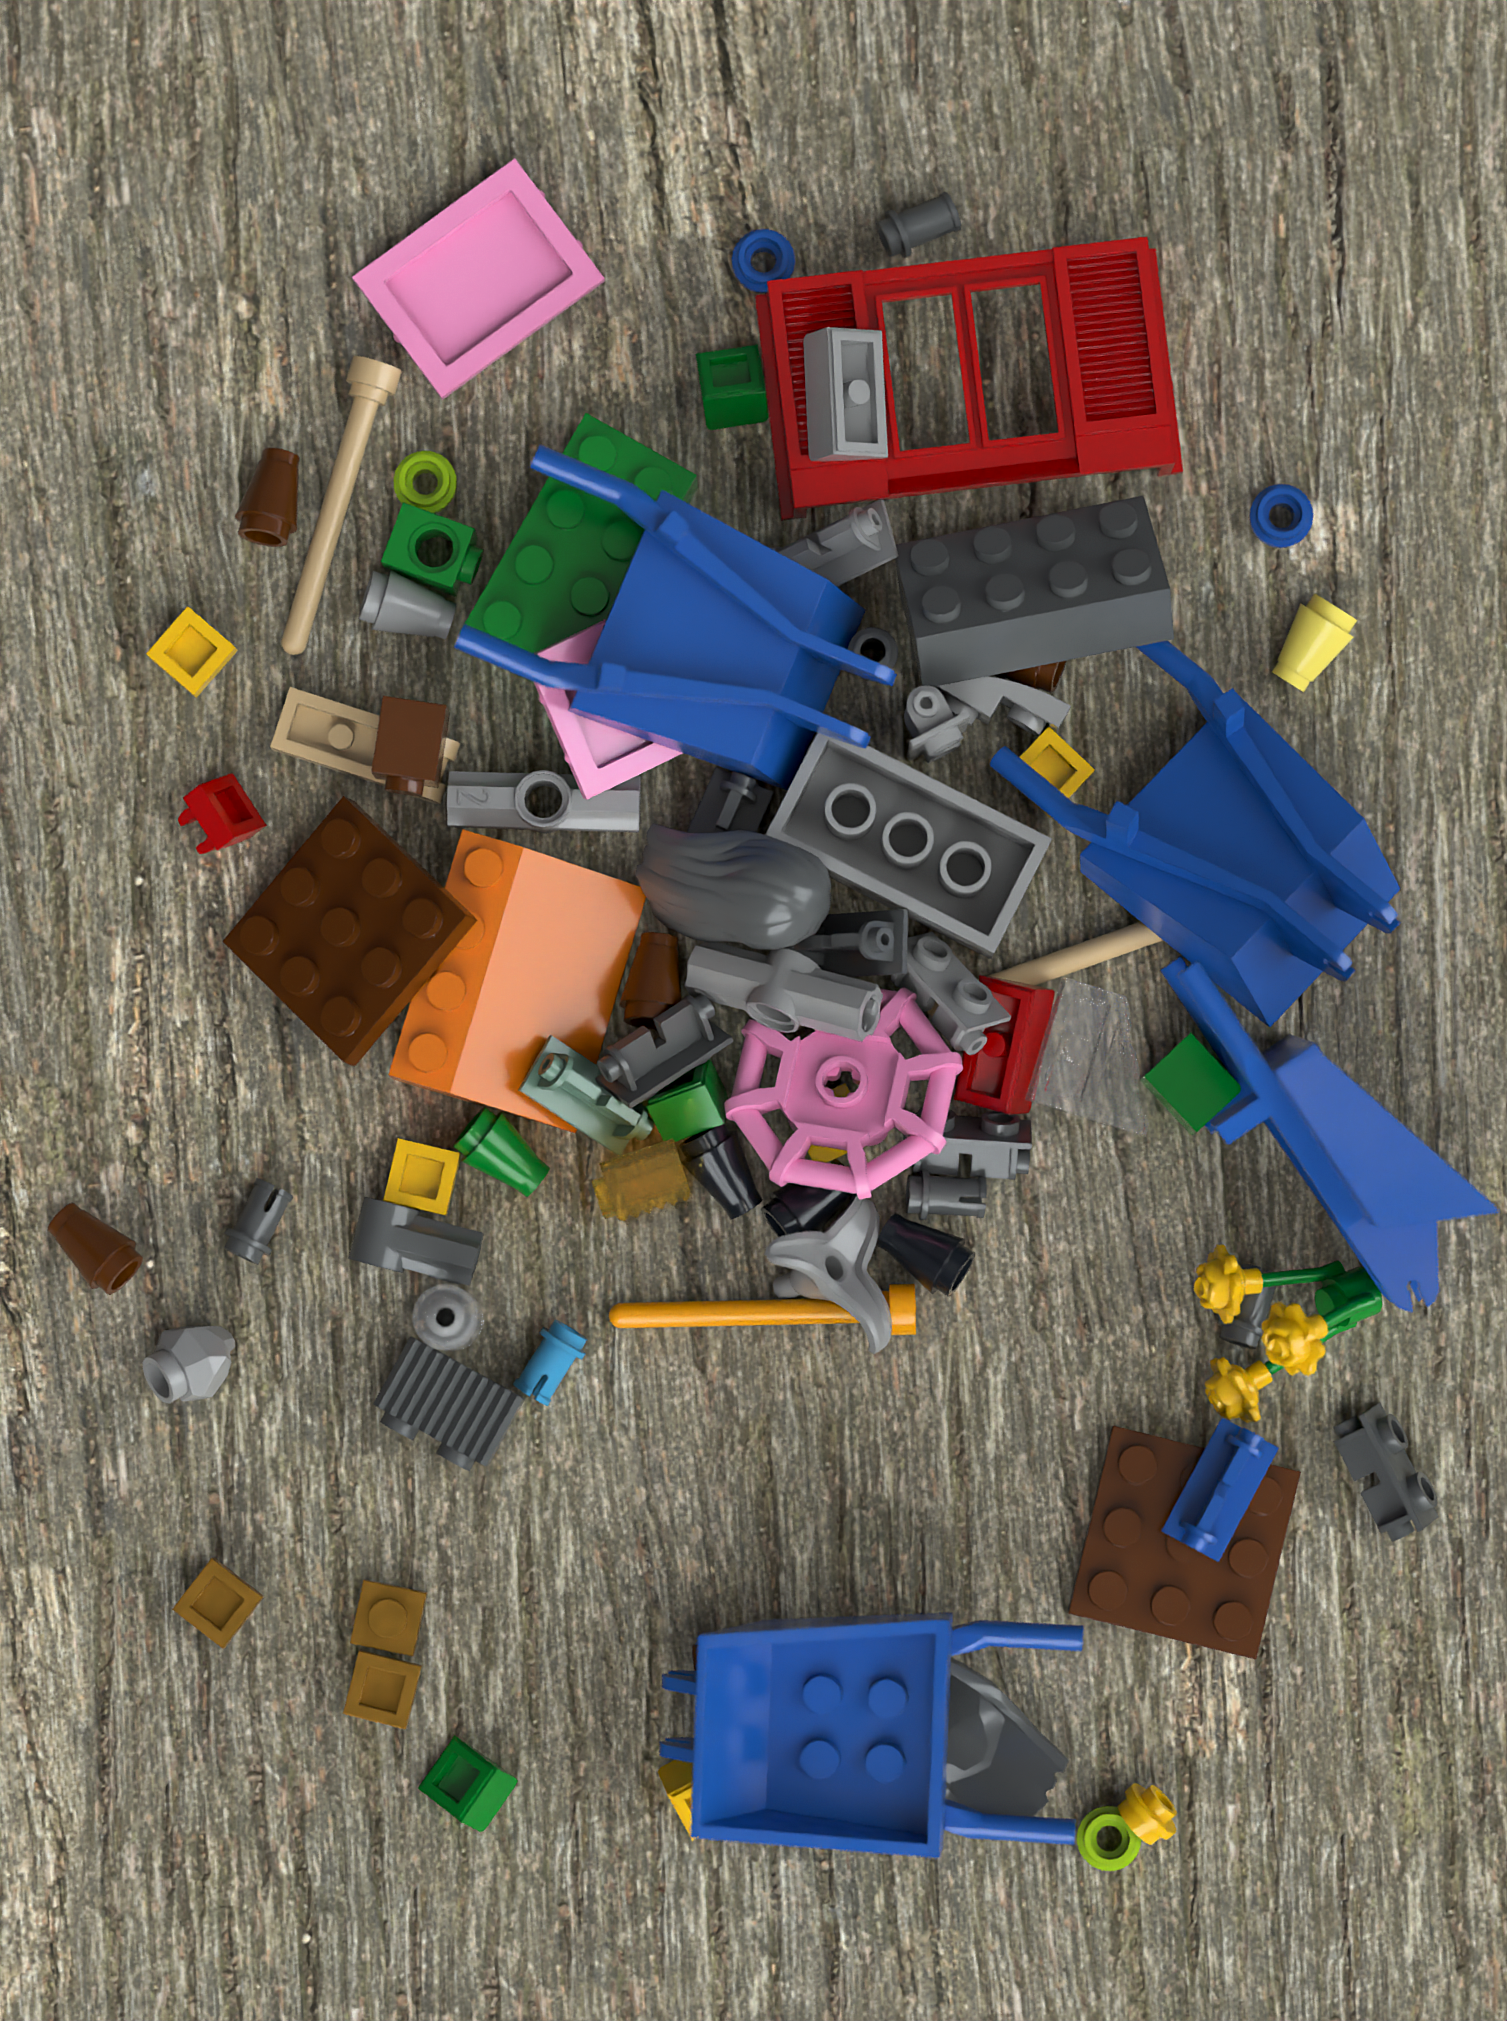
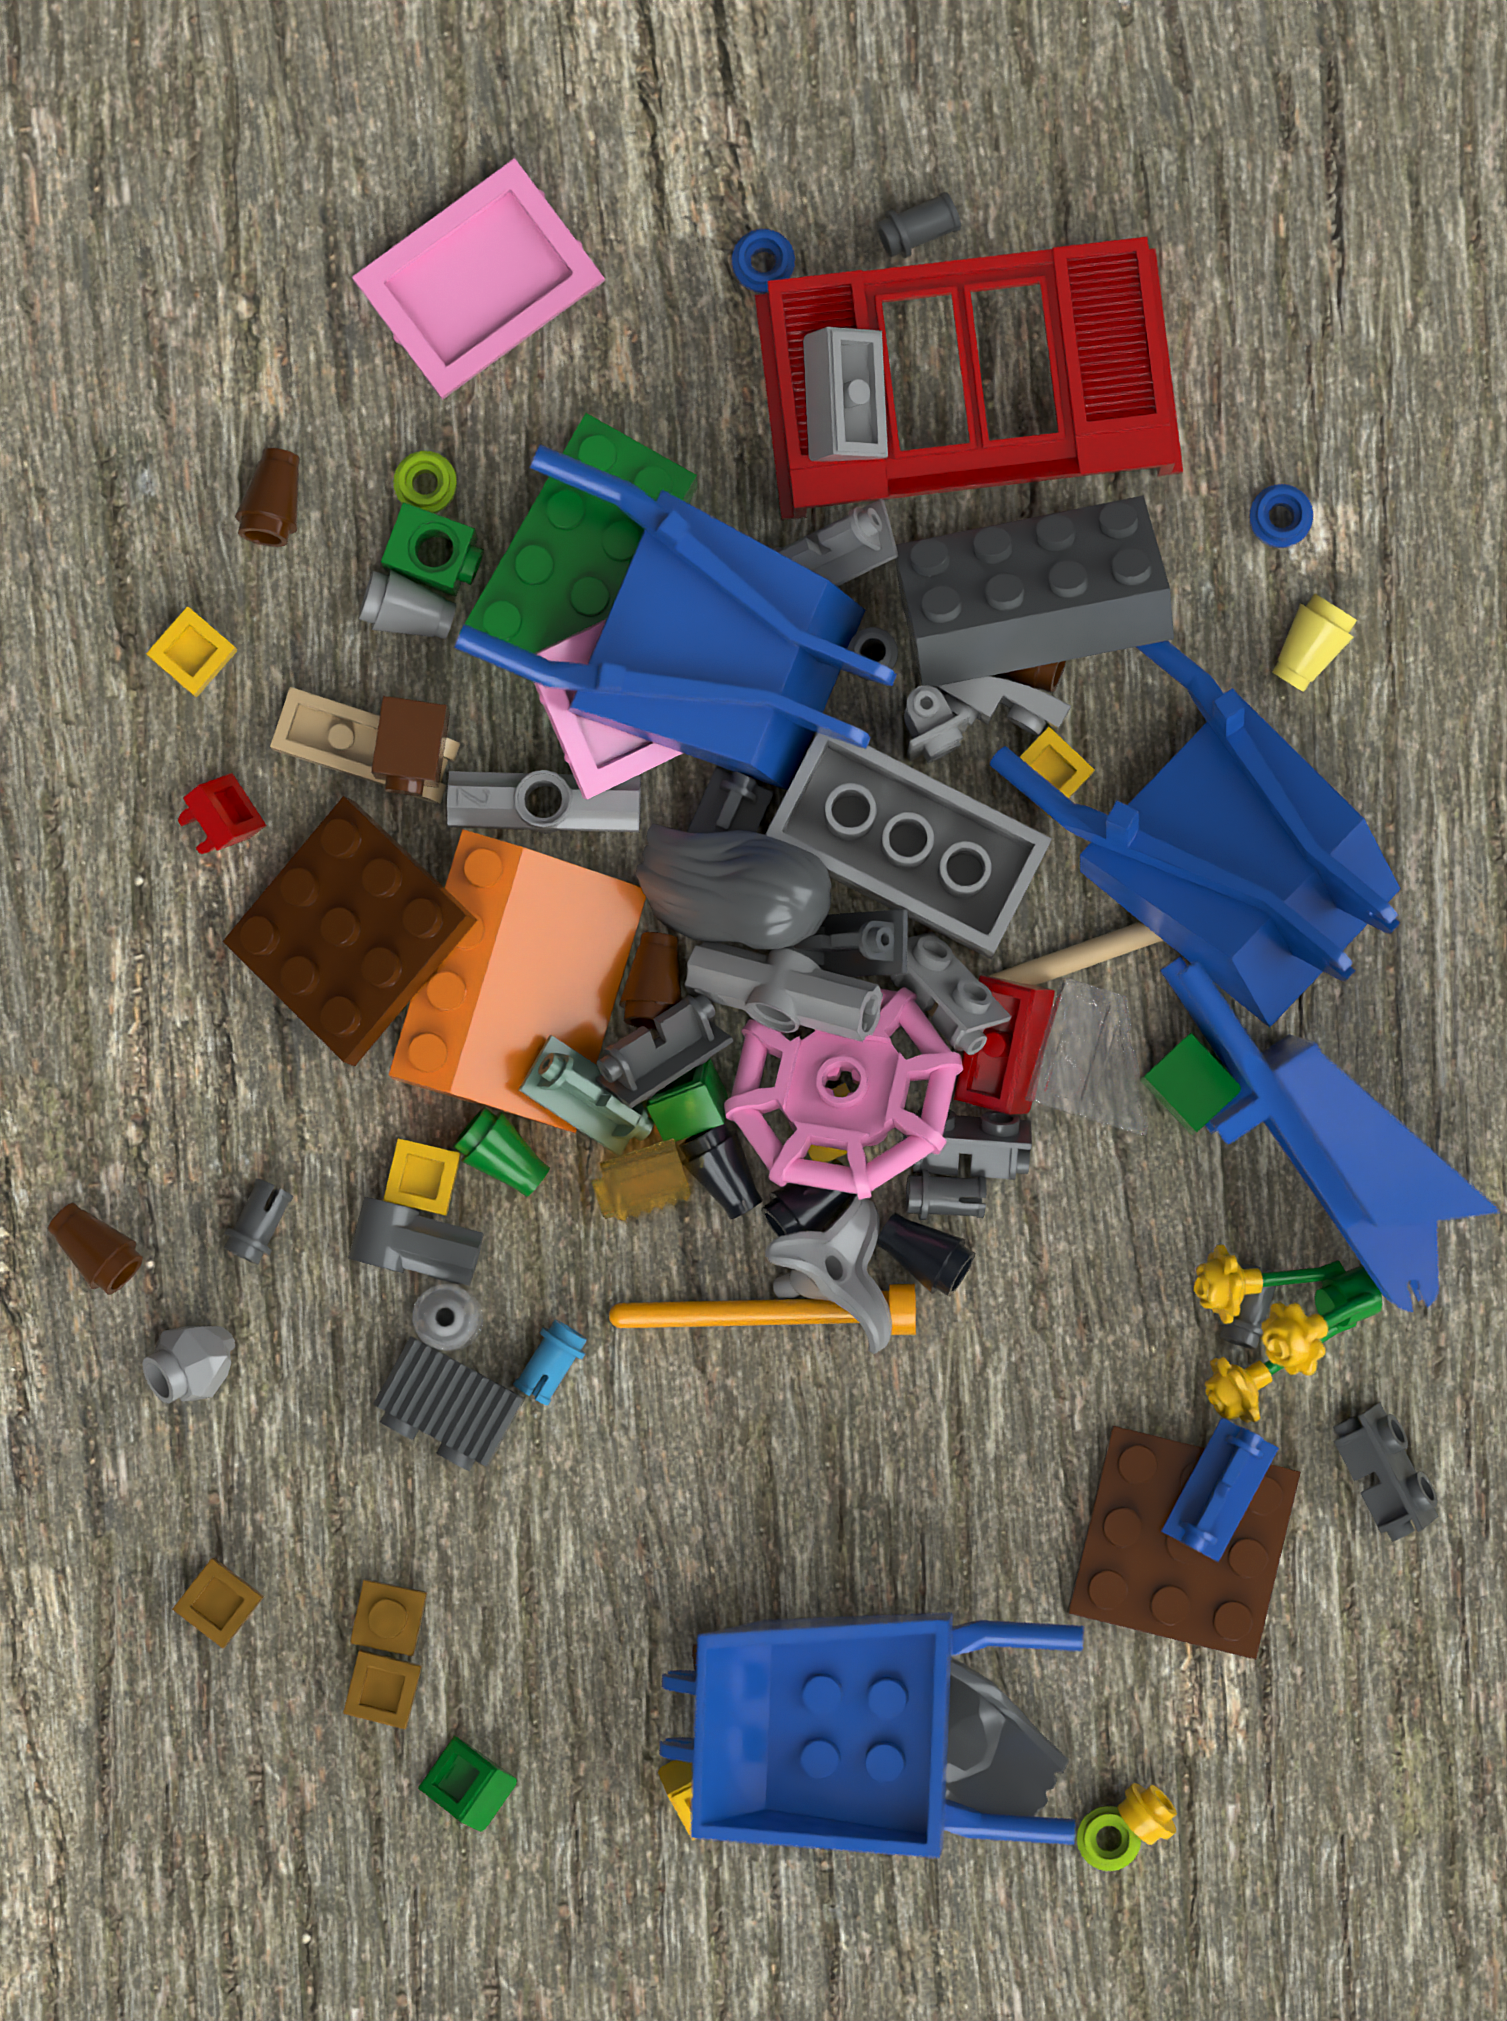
tan piece [281,356,402,655] -> none
green slope [695,344,769,430] -> none

